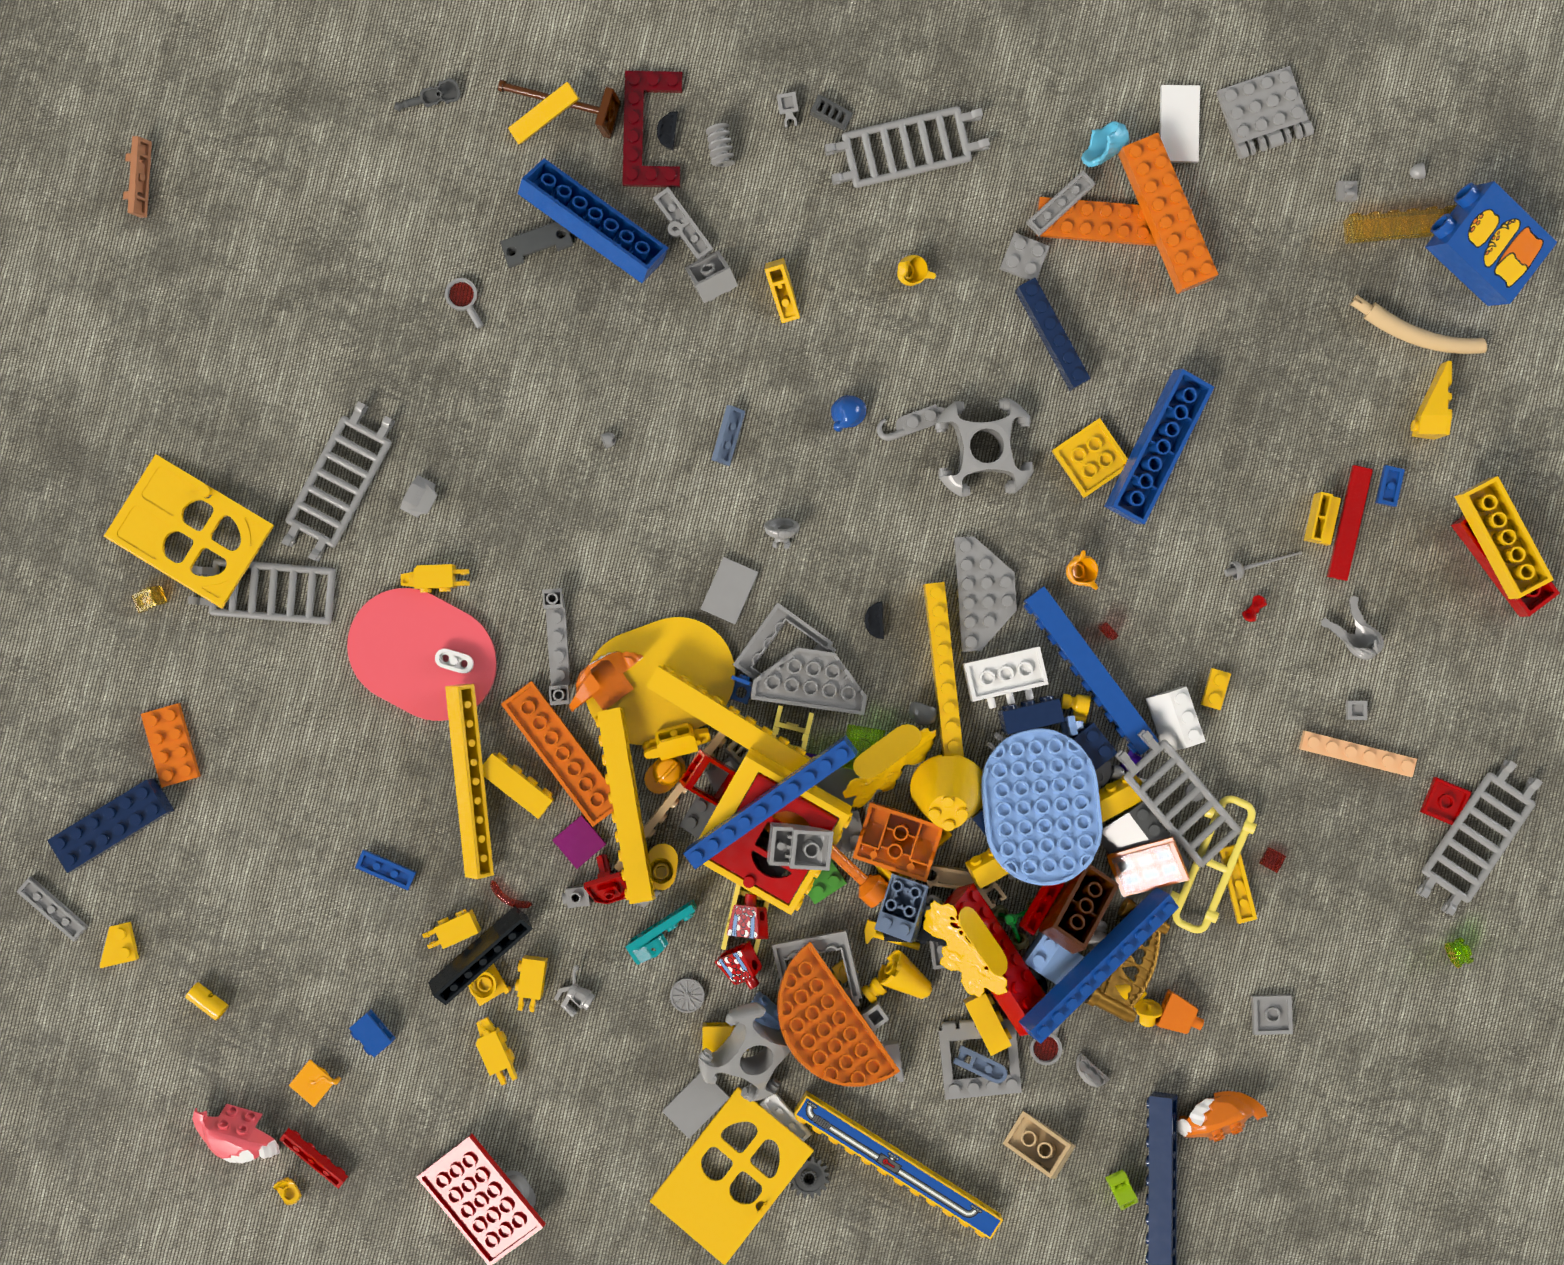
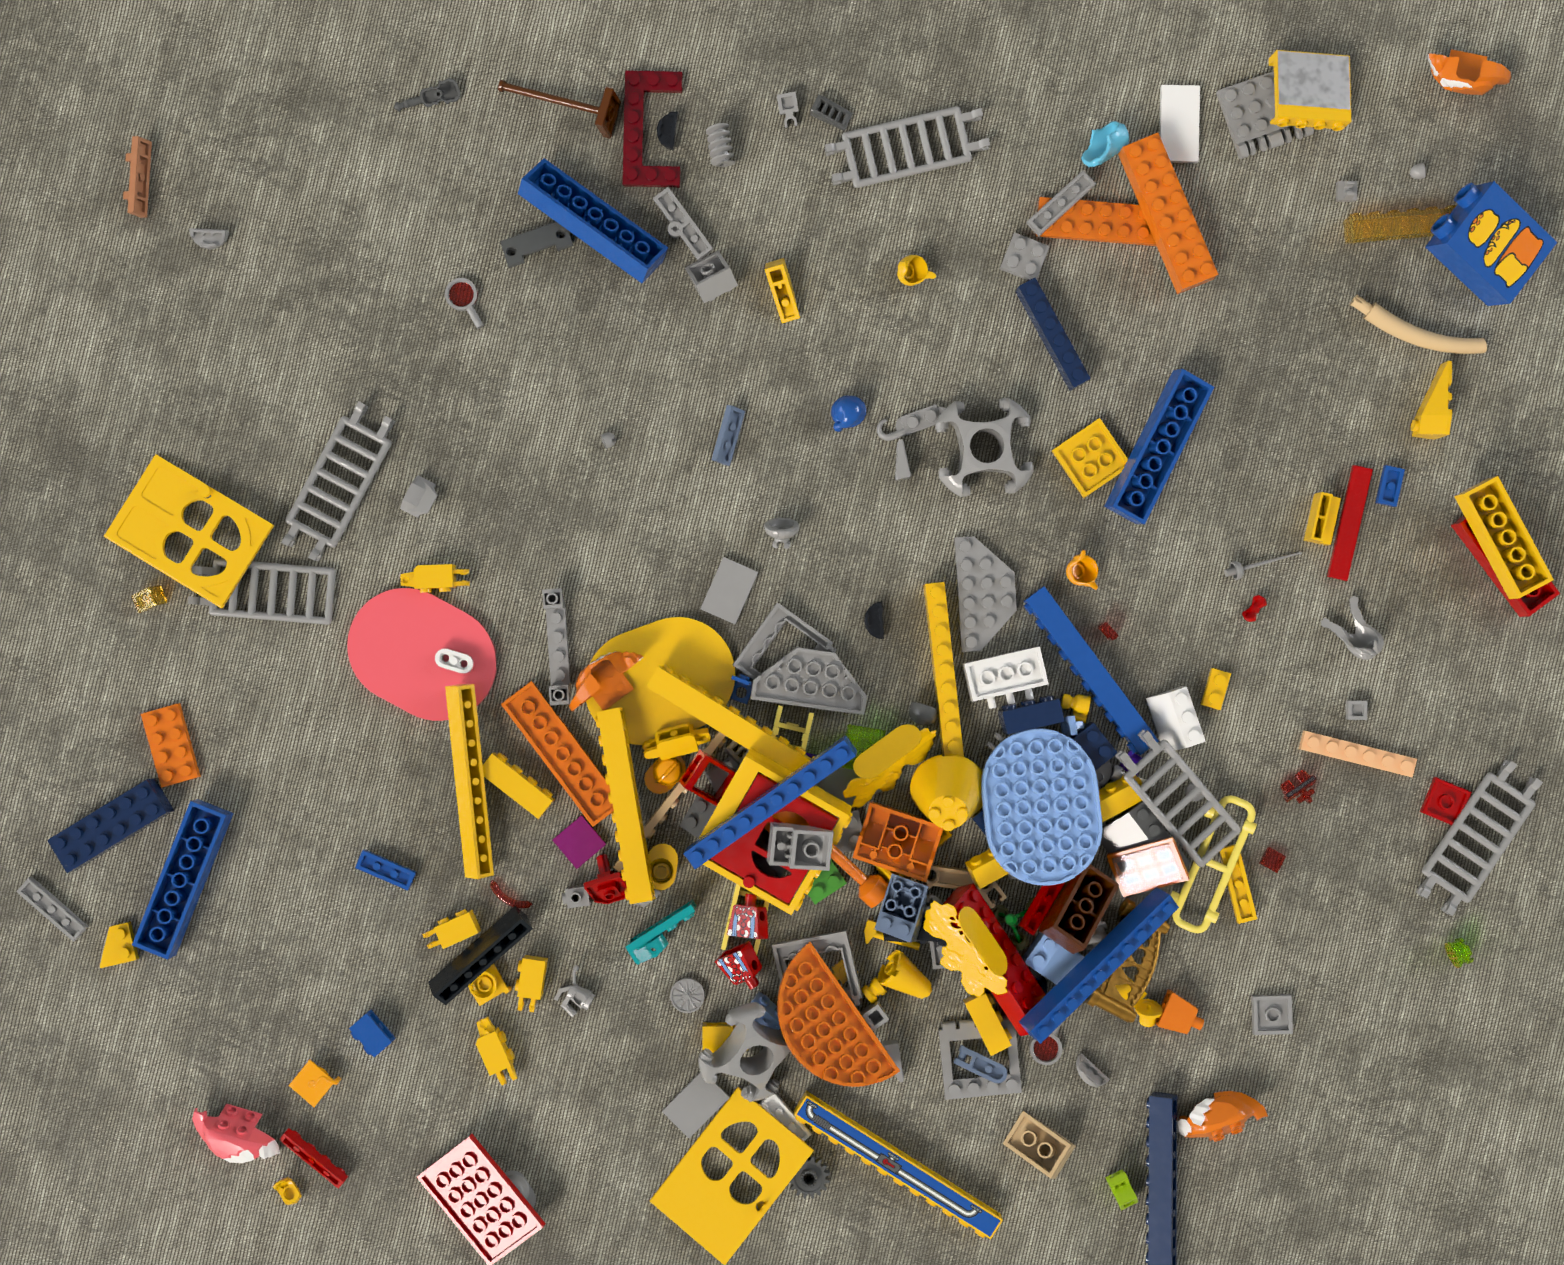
yellow pin [185,982,229,1021] -> none
yellow tile [508,82,580,145] -> none
none -> blue brick [132,799,234,960]
none -> light grey plate [189,228,229,250]
none -> light grey slope [895,439,911,482]
none -> flat silver panel [1269,50,1352,131]
none -> clear red hips [1280,769,1317,804]
none -> orange animal [1428,49,1511,95]

